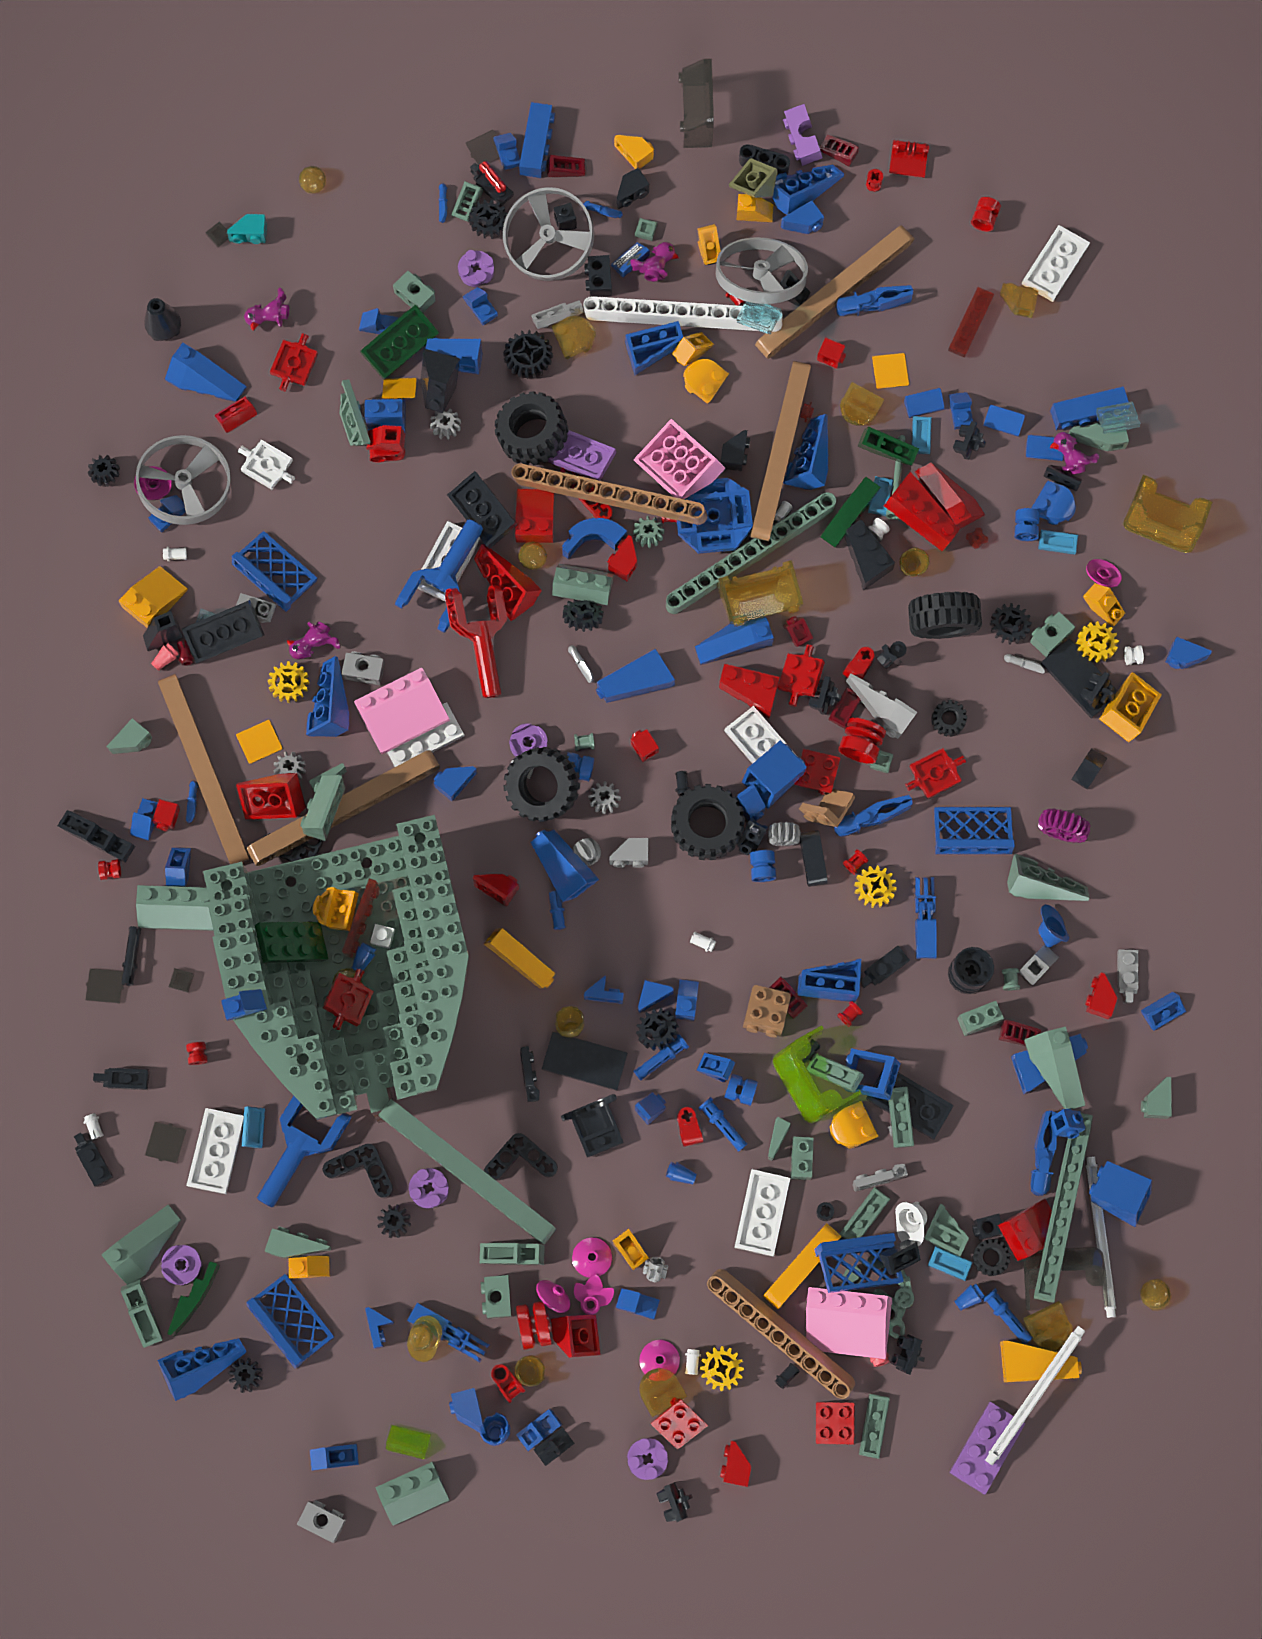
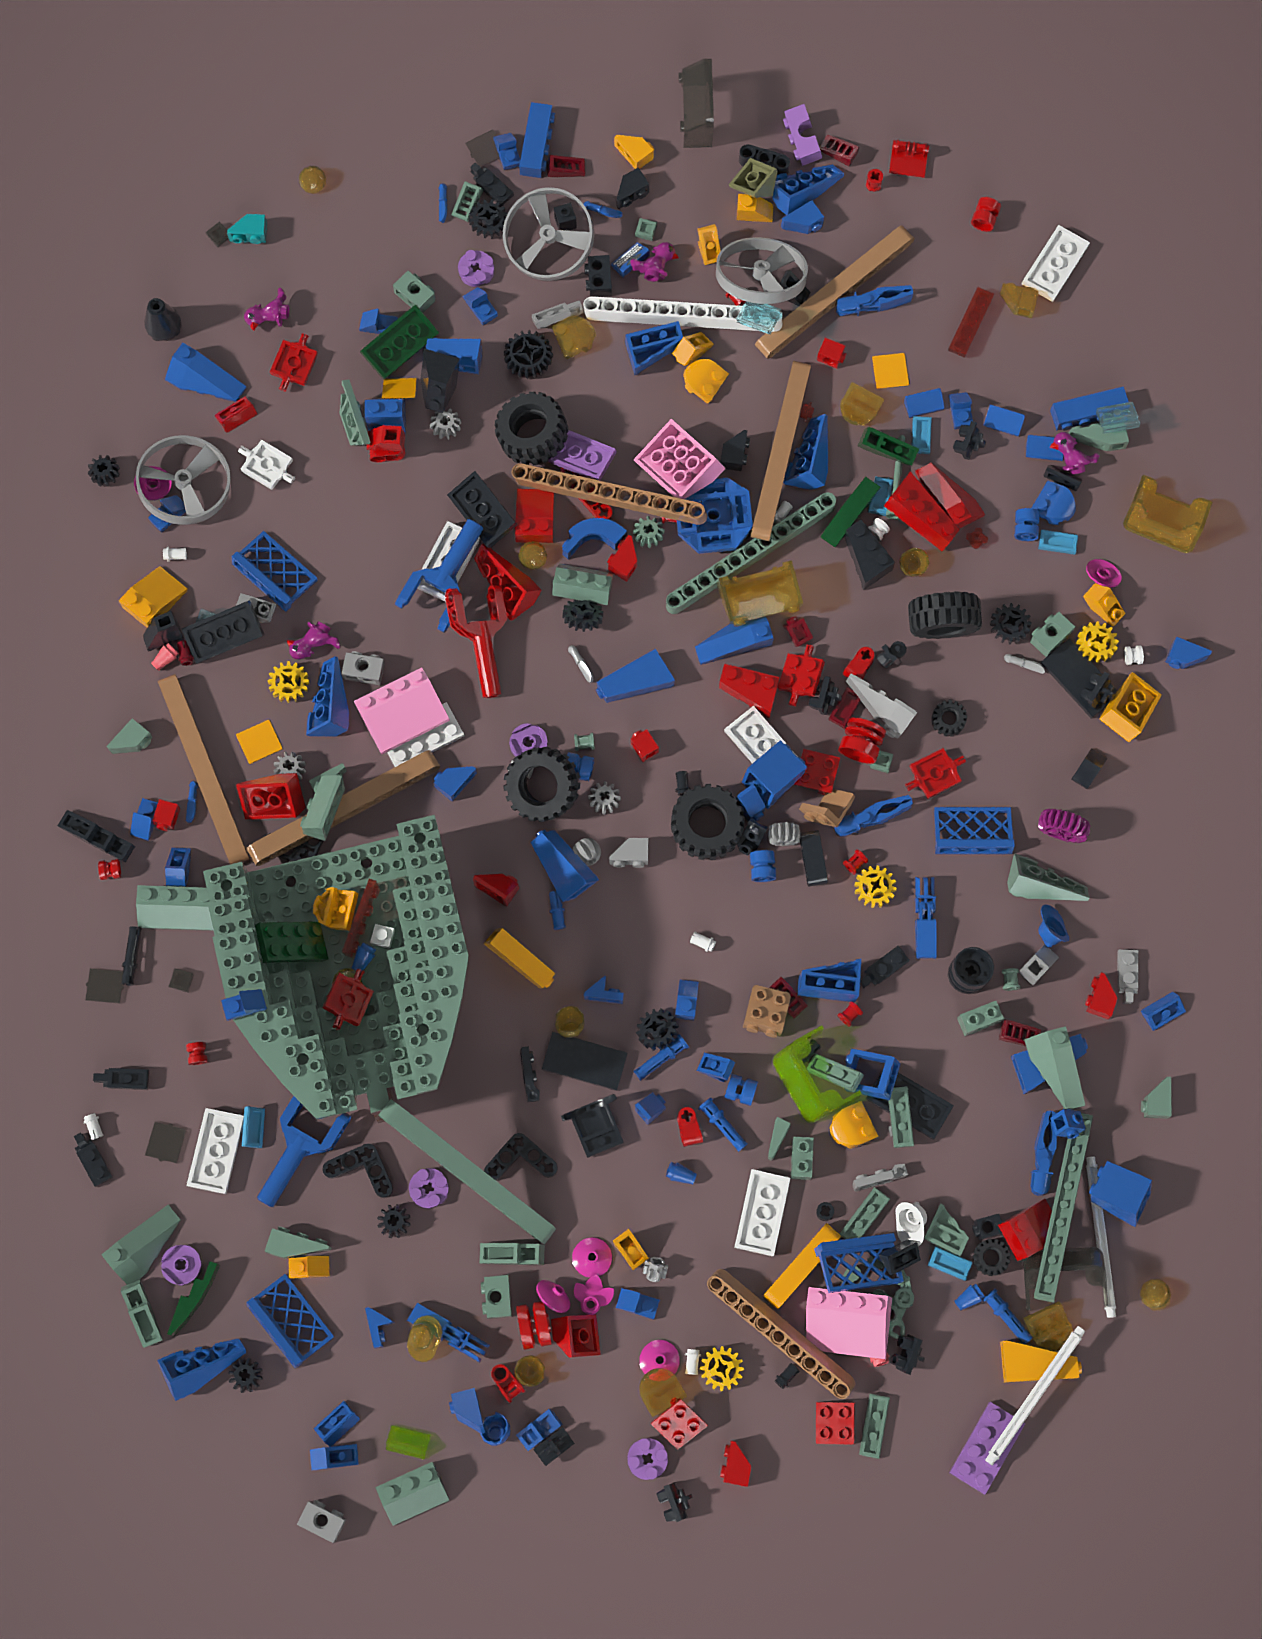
red axle [479,161,506,193] -> none
blue slope [638,980,674,1013] -> none
none -> blue slope [314,1401,360,1447]

